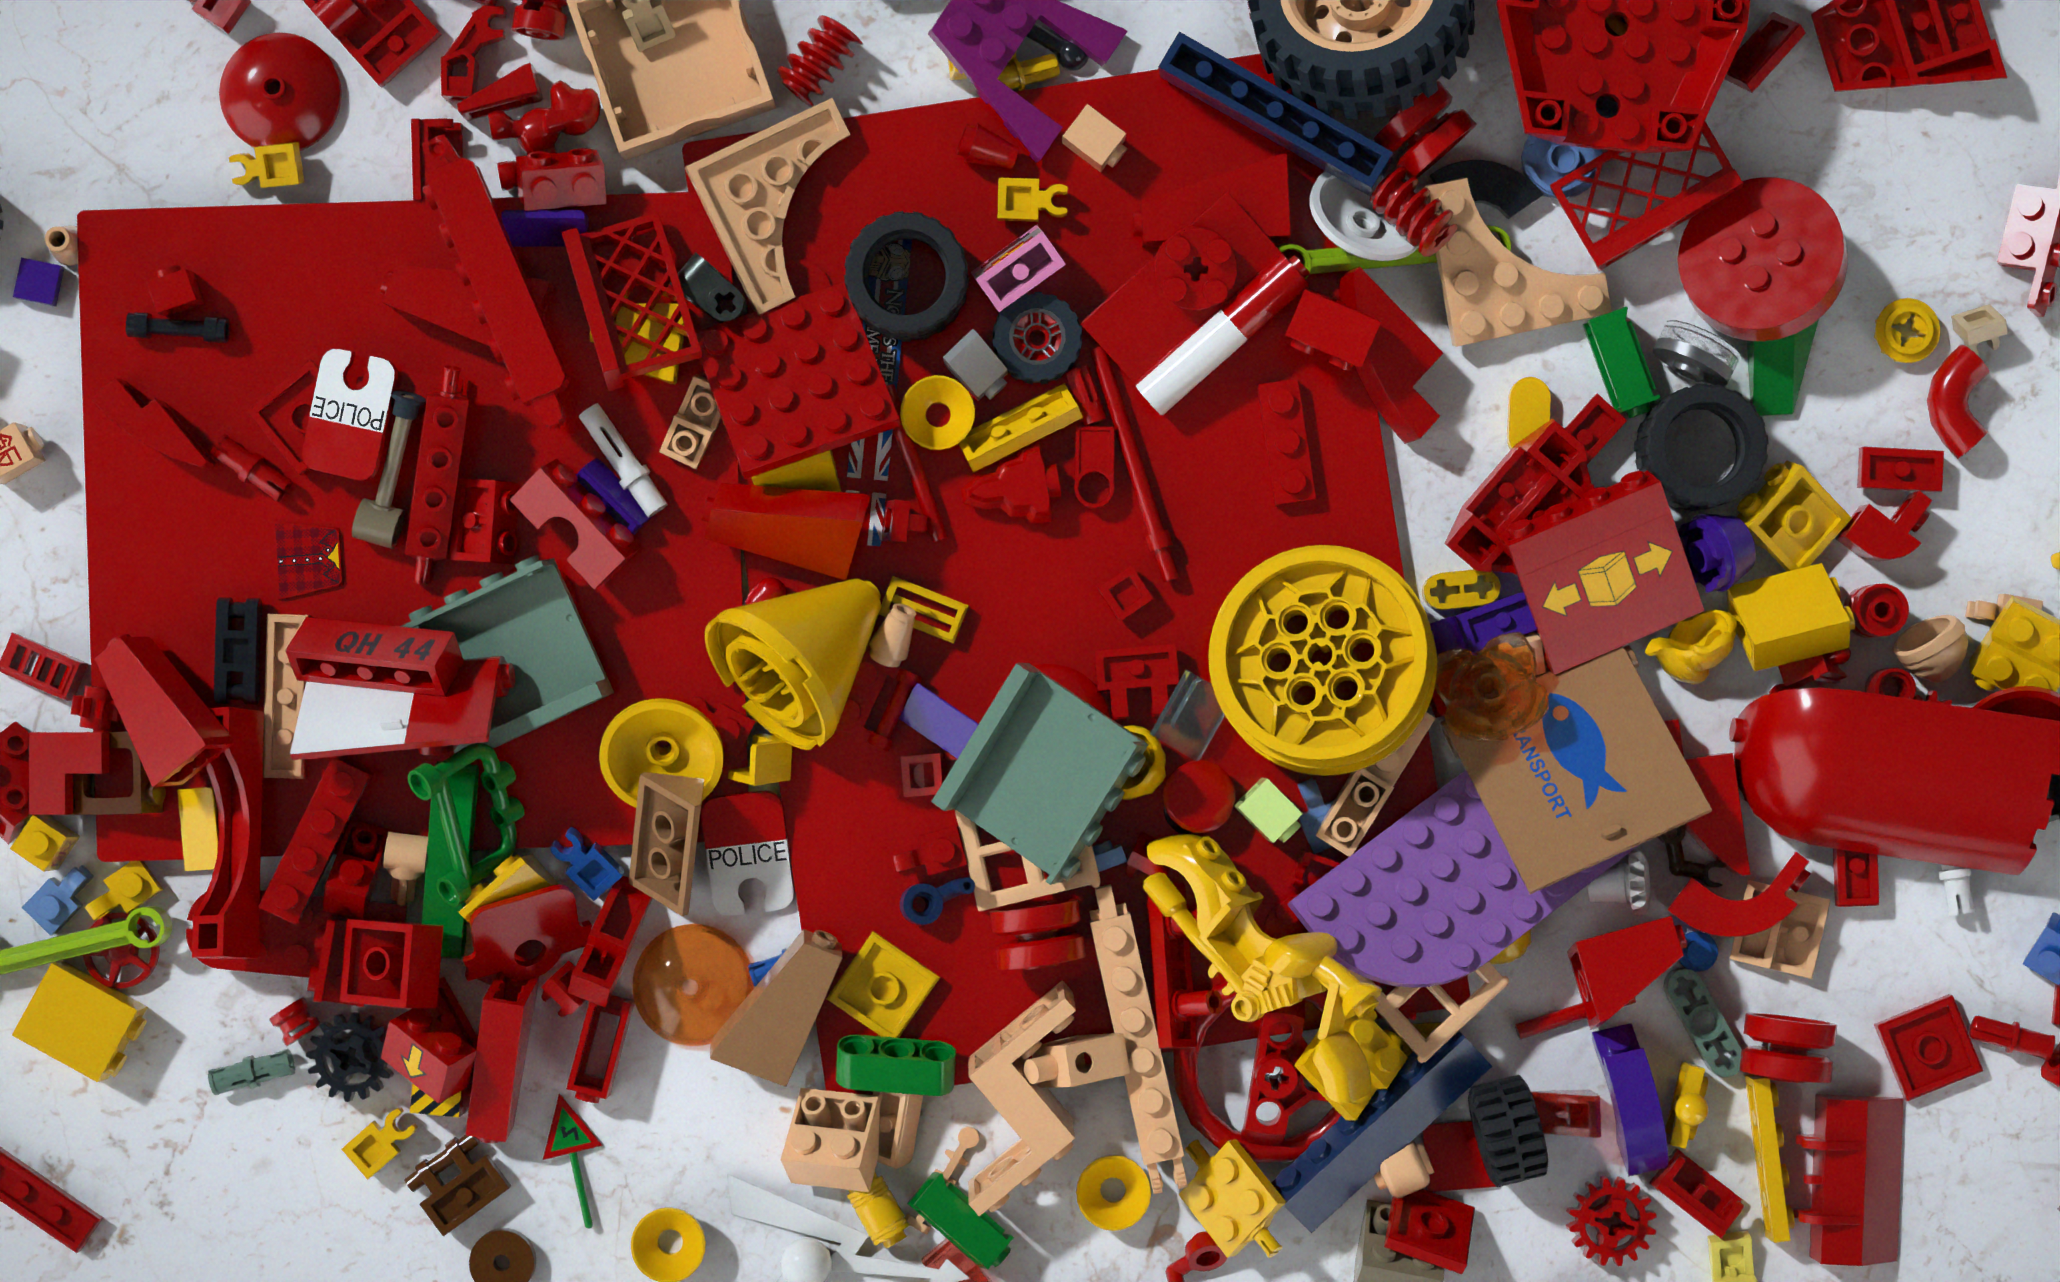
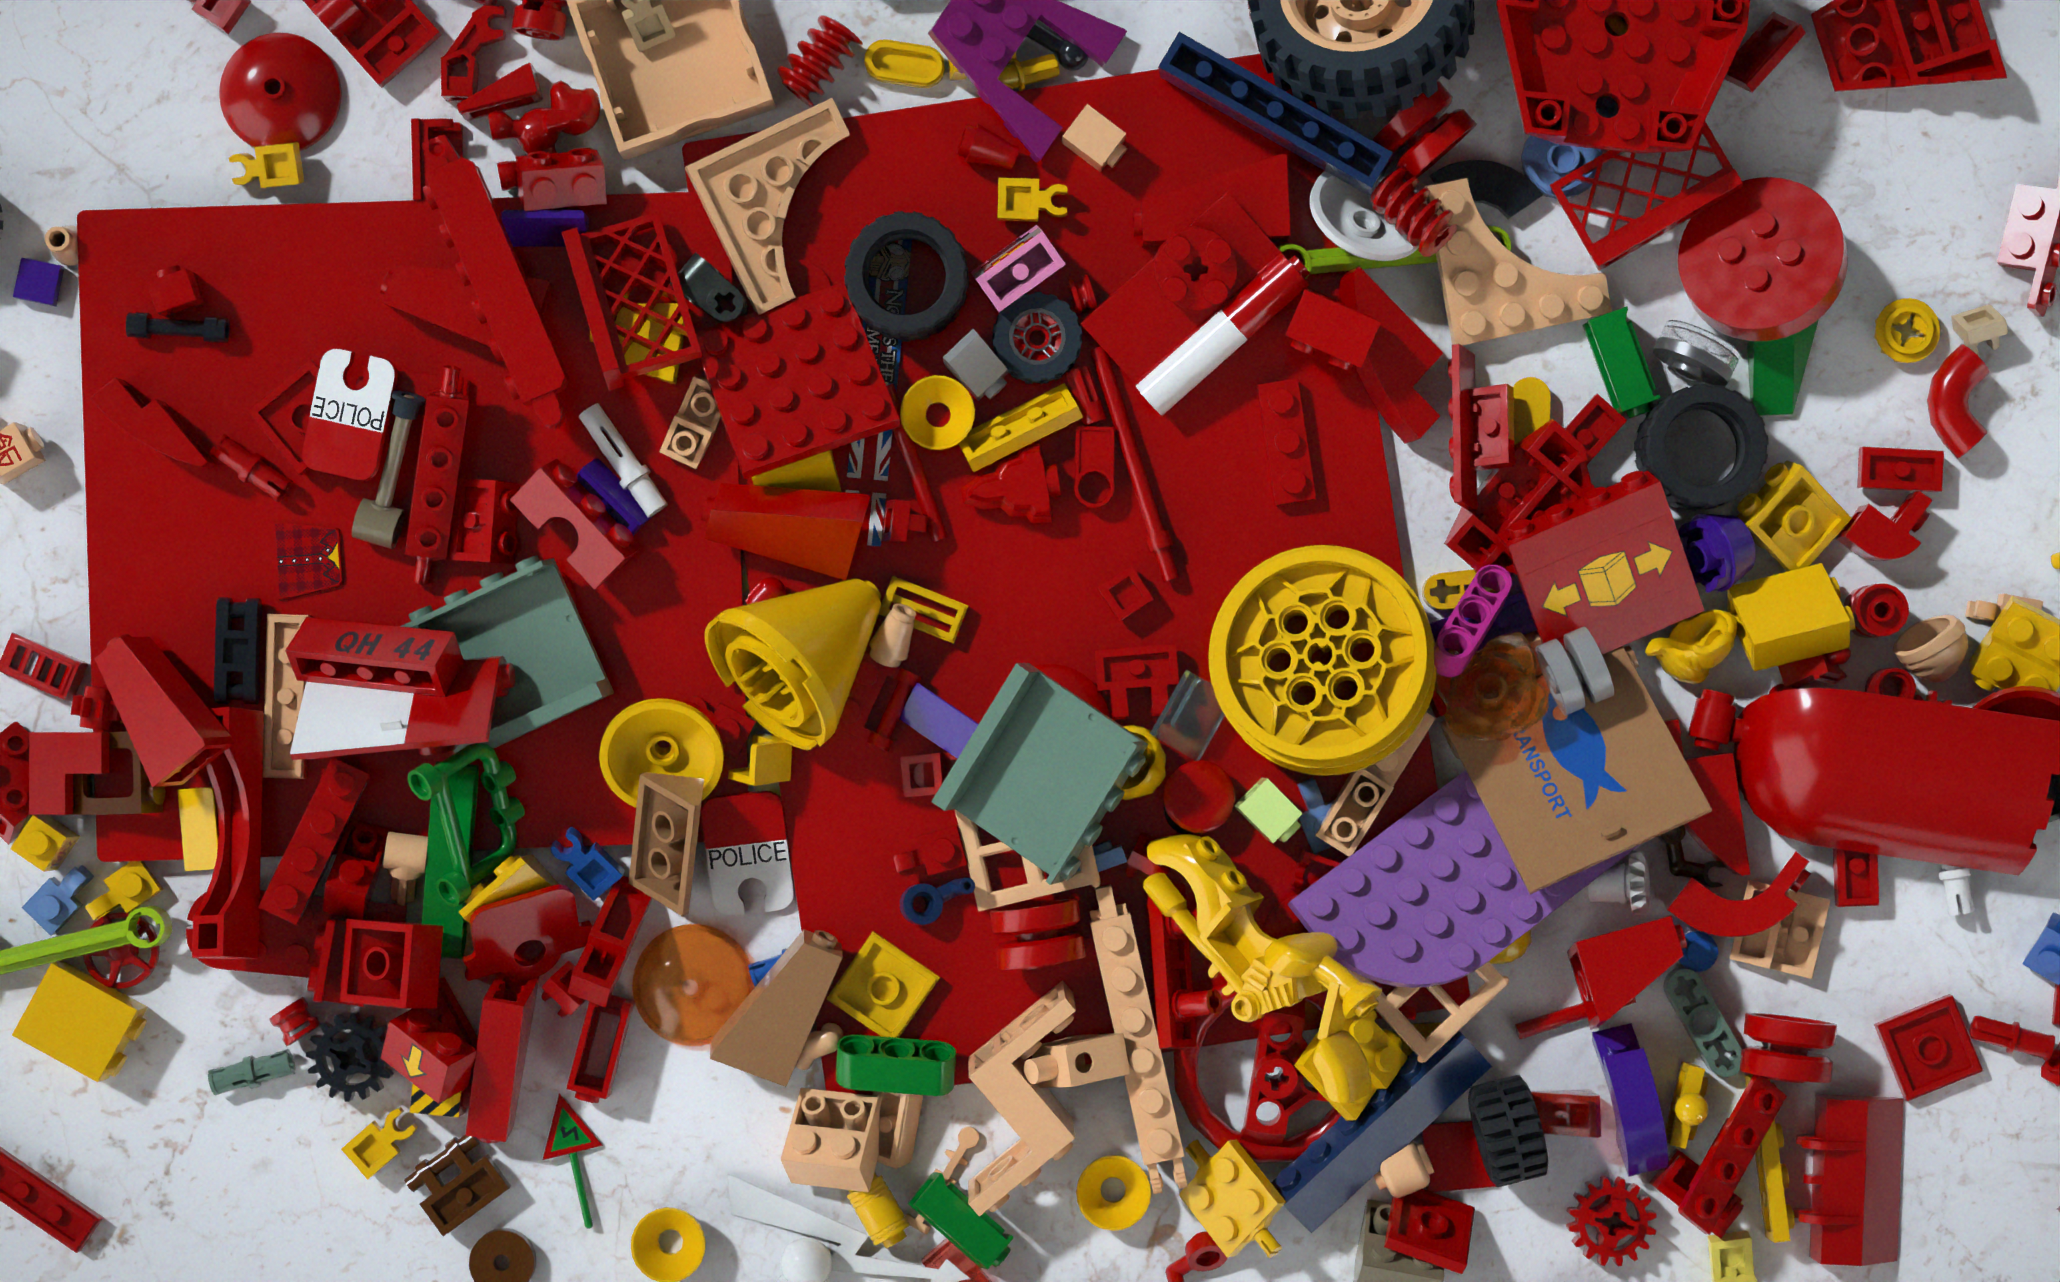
none -> light nougat arm [796,1023,843,1070]
none -> yellow tile [864,39,945,88]
none -> red bush [1068,274,1097,315]
none -> dark pink beam [1434,565,1512,677]
none -> red bracket [1448,344,1515,511]
none -> light grey wheel [1535,627,1614,716]
none -> red bracket [1678,1075,1787,1235]
none -> red brick [1688,689,1737,751]

